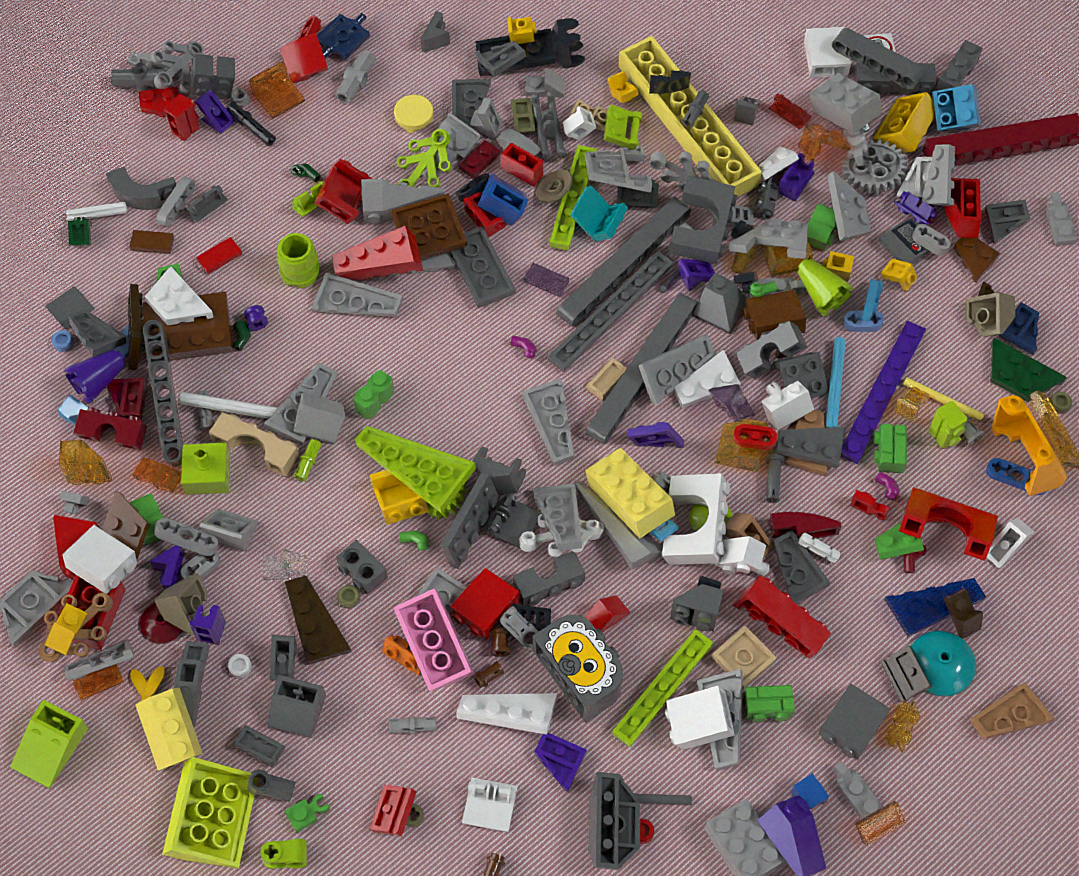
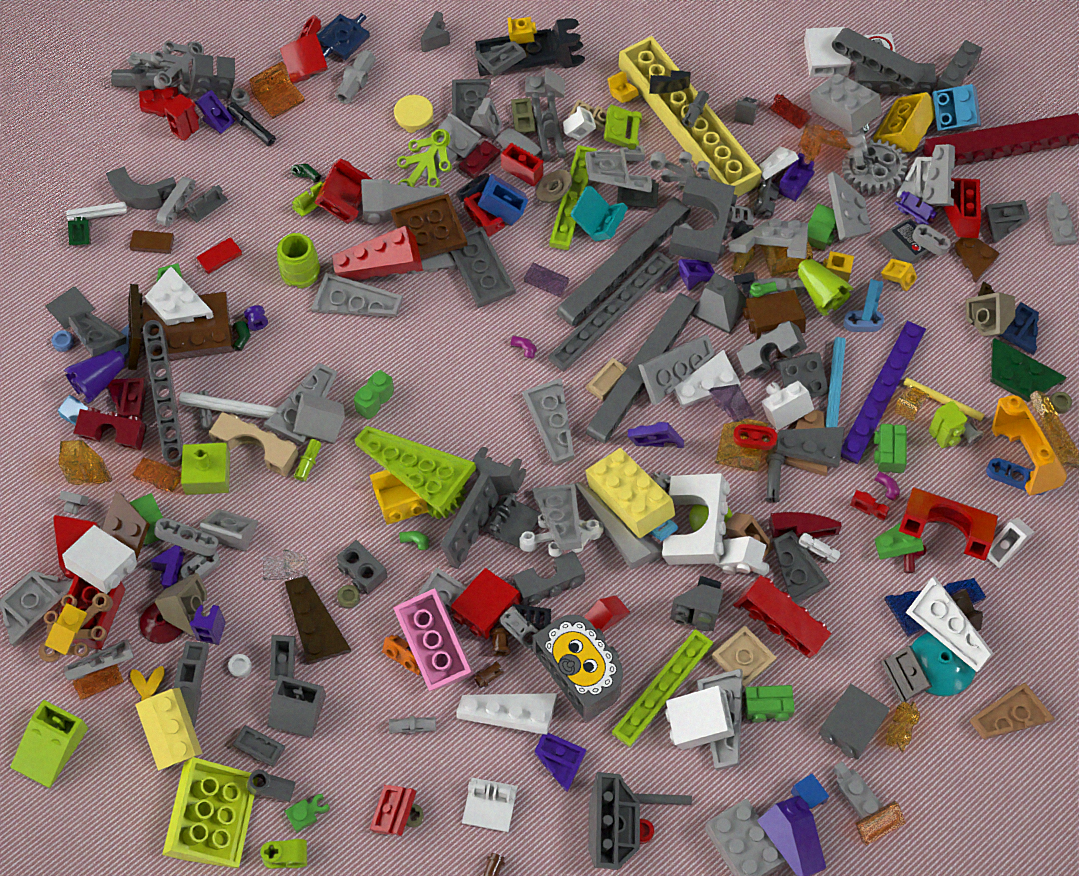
none -> white wing [906,577,993,672]

